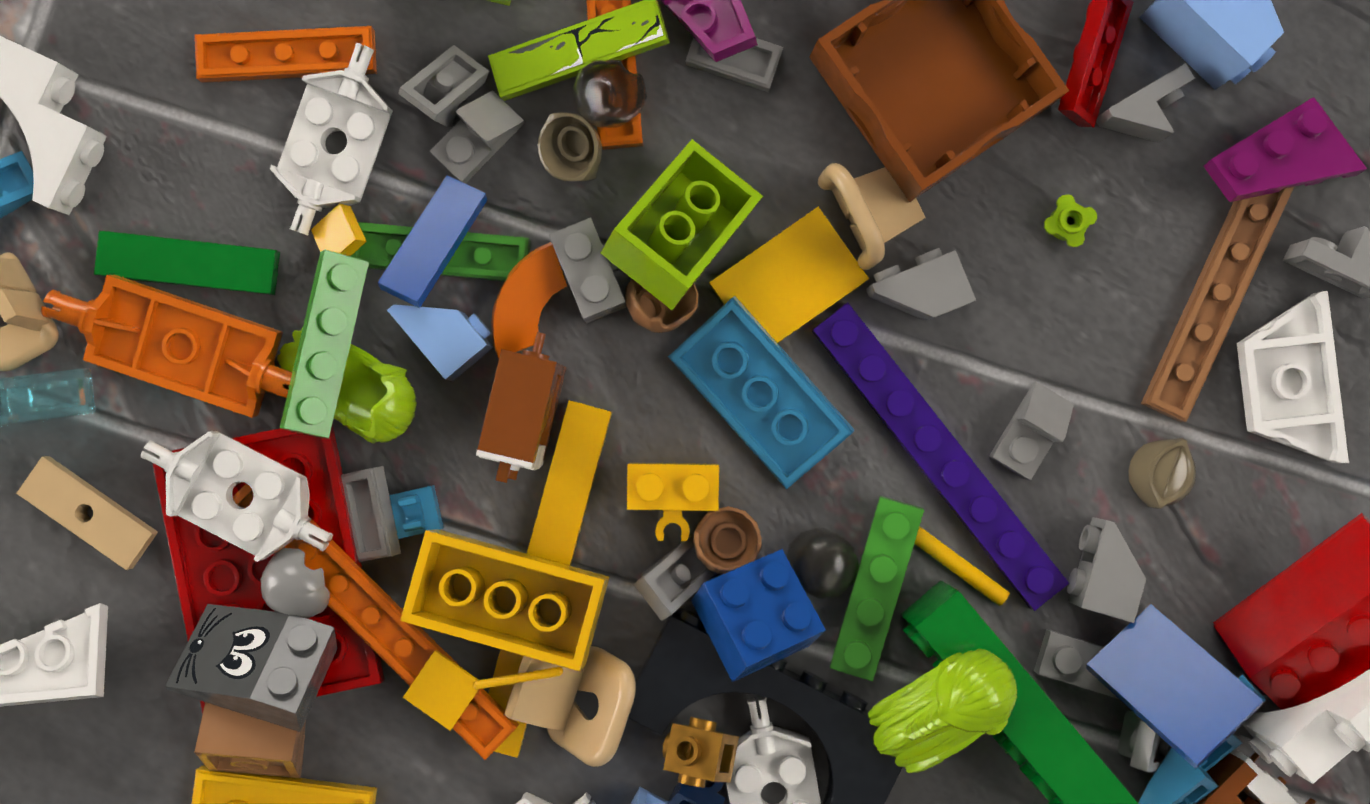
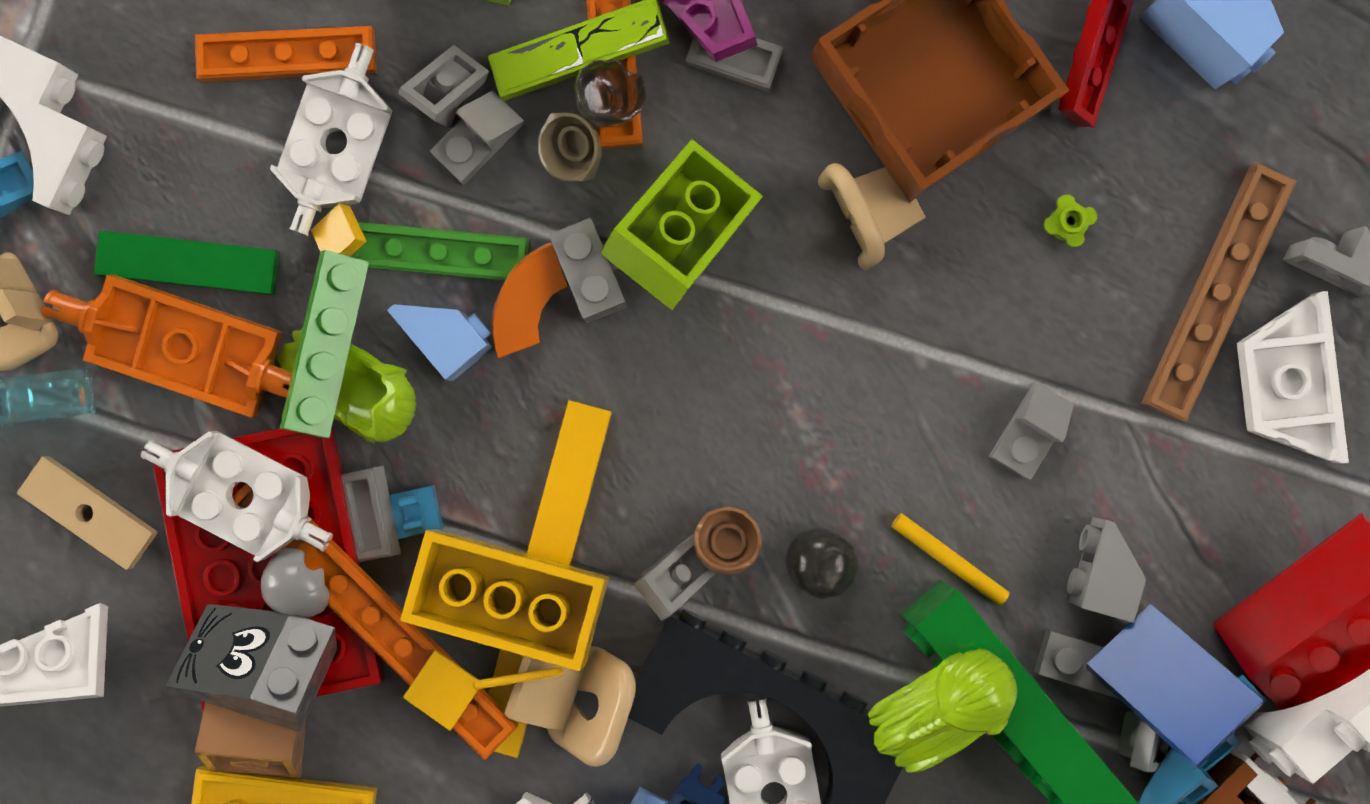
tile [377,175,487,308] -> none
dark orange piece [476,332,567,483] -> none
medium nougat hair [625,279,699,333] -> none
yellow brick [627,463,719,541] -> none
pearl gold brick [662,717,739,788] -> none
dark azure tile [668,296,855,489] -> none
blue brick [691,549,826,682] -> none
yellow tile [709,206,869,343] -> none
dark purple plate [812,302,1070,611] -> none
bright green plate [829,495,924,682] -> none
light grey slope [866,248,976,321] -> none
light grey slope [1096,63,1195,142] -> none
dark tan hat [1128,438,1196,509] -> none
magenta wing [1203,97,1367,202] -> none

